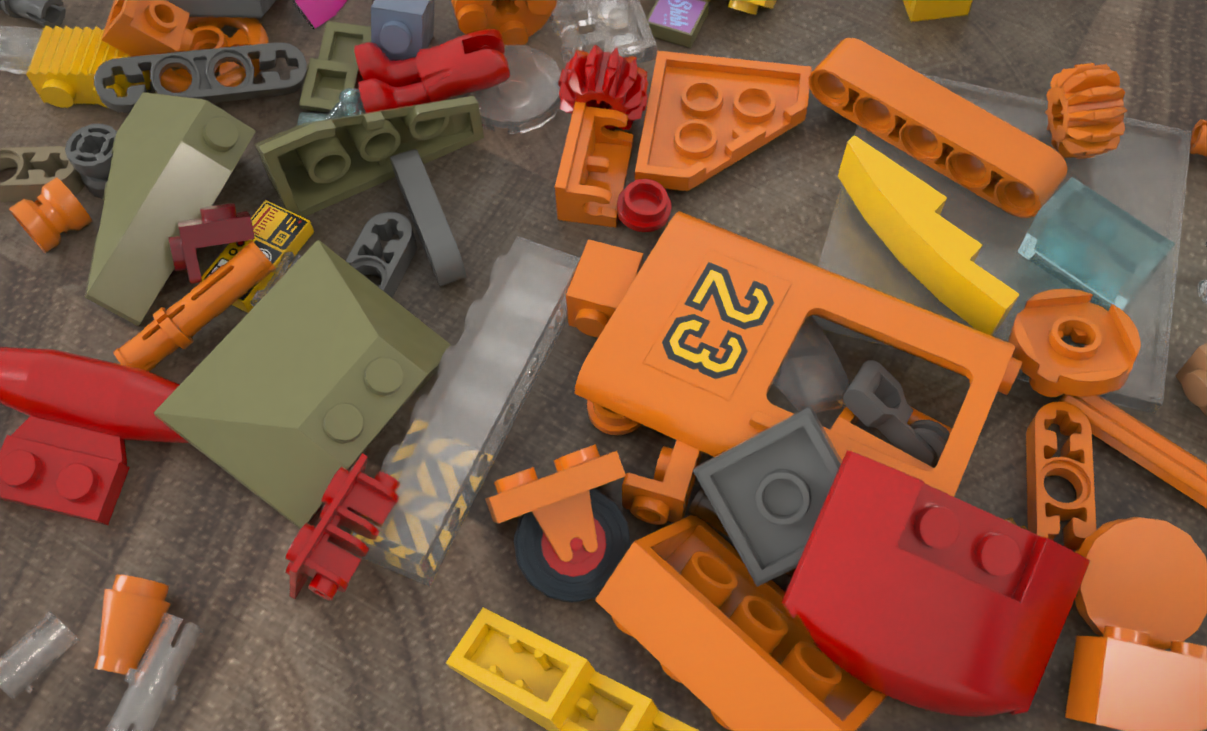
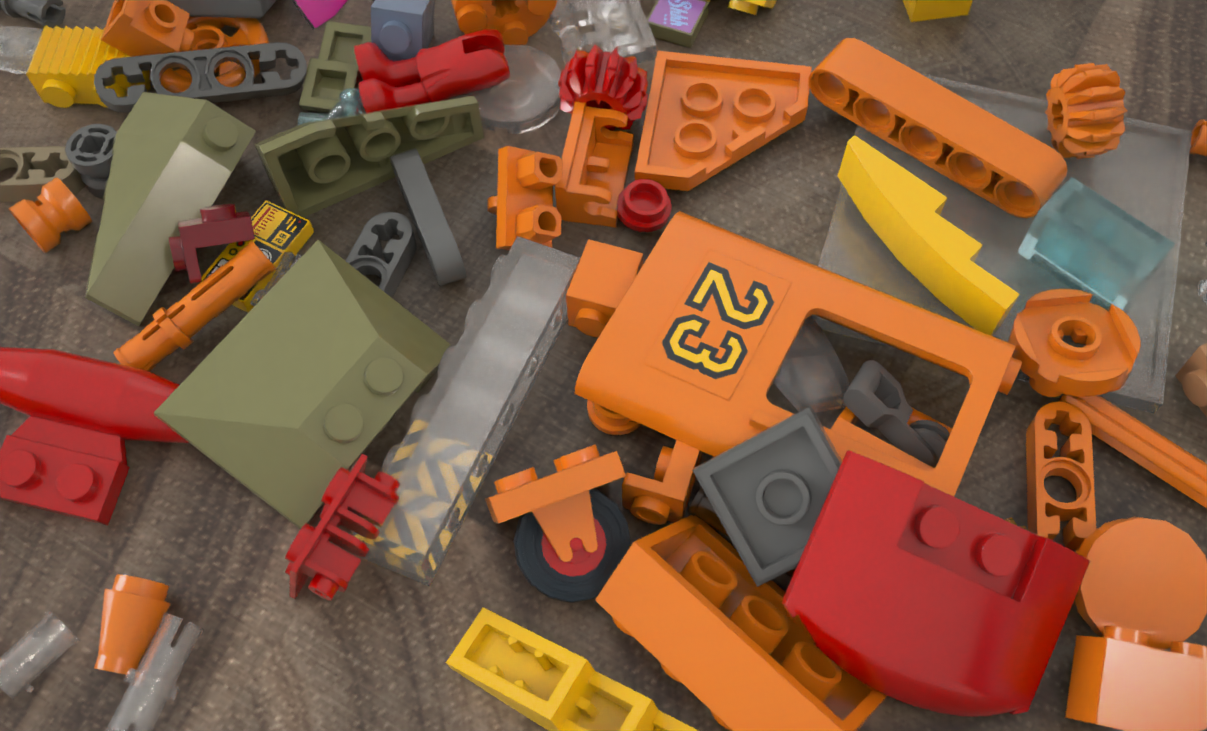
none -> orange hips [487,146,563,256]

